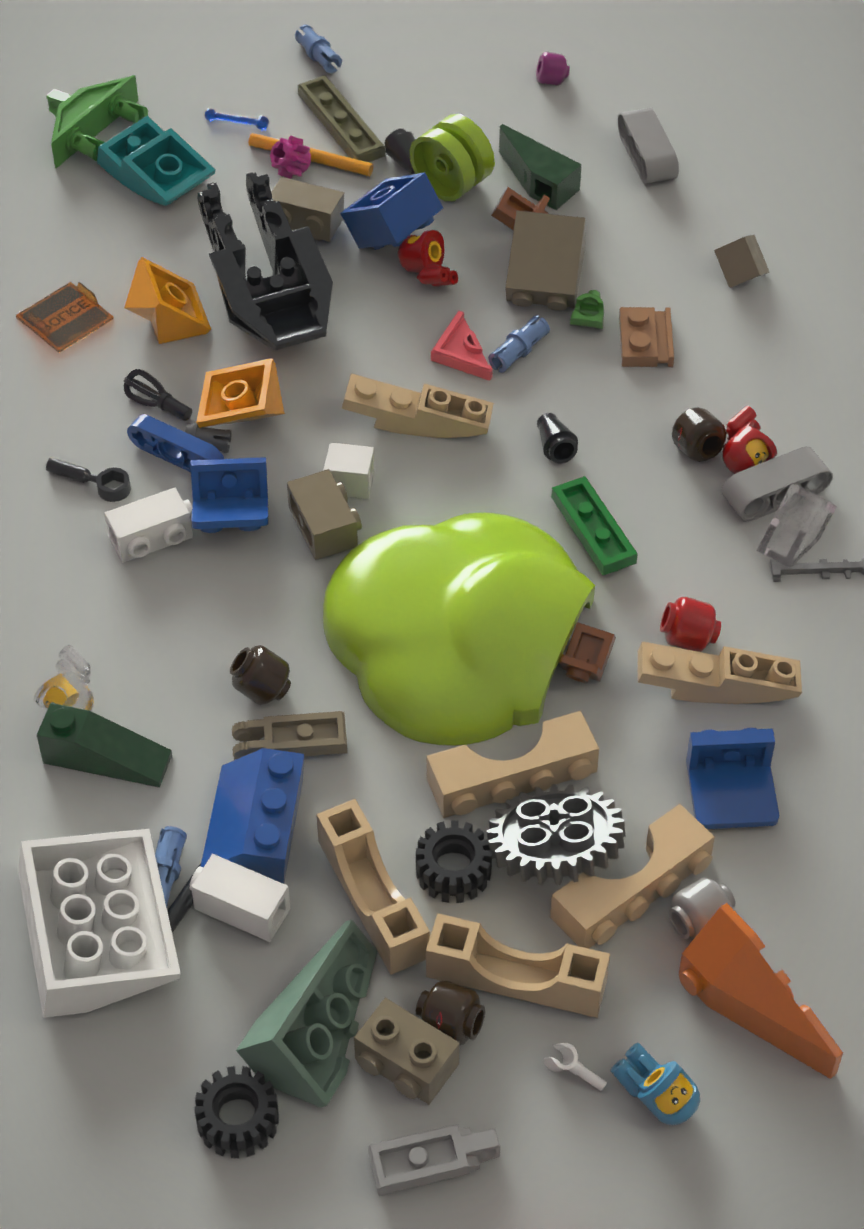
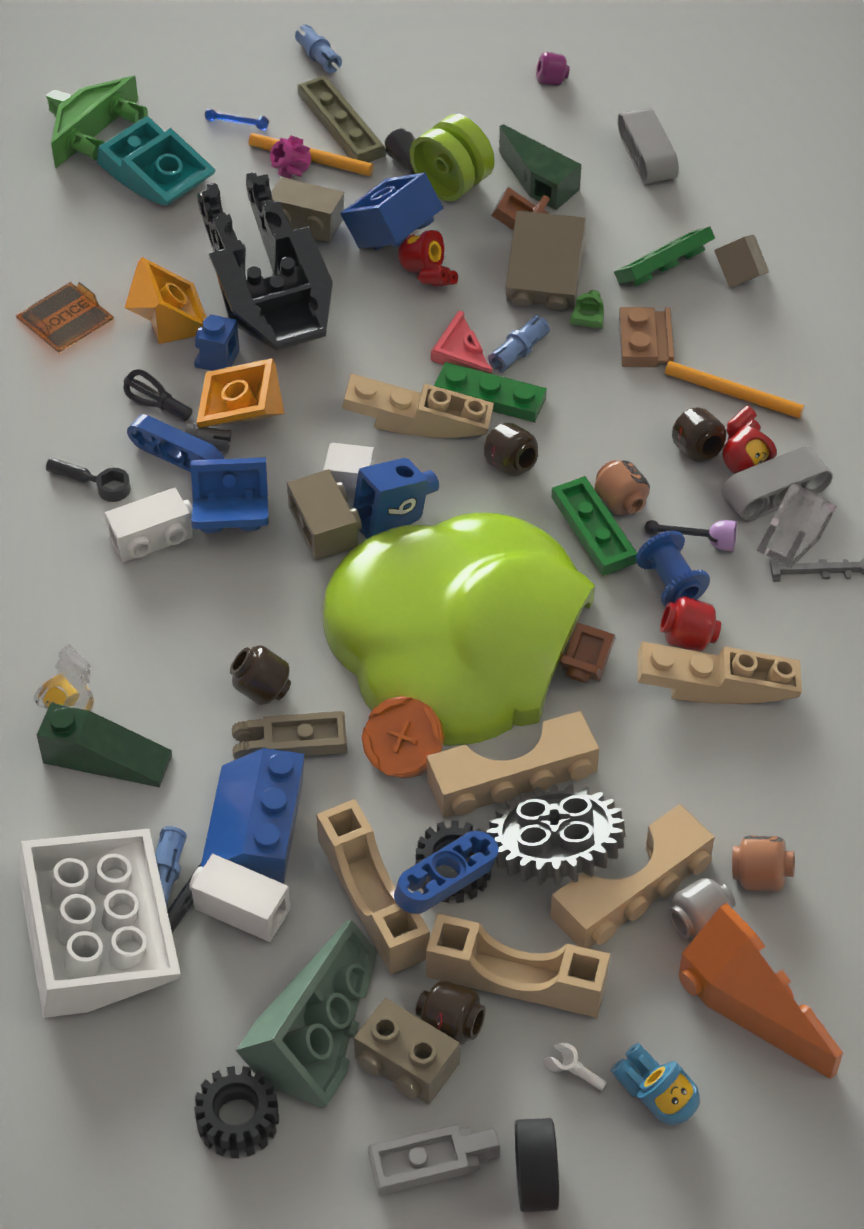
black cone [537,413,578,463] -> none
blue bracket [686,728,779,829] -> none
none -> blue brick [194,314,240,371]
none -> blue torso [353,458,439,539]
none -> orange tile [361,696,444,779]
none -> blue beam [394,831,499,914]
none -> green plate [434,362,547,423]
none -> dark brown head [484,422,538,476]
none -> black tyre [515,1118,559,1212]
none -> nougat head [594,460,650,516]
none -> green plate [614,226,716,286]
none -> blue hose [636,531,710,607]
none -> hinge [644,520,737,551]
none -> light orange bar [665,361,804,419]
none -> nougat head [732,836,795,891]

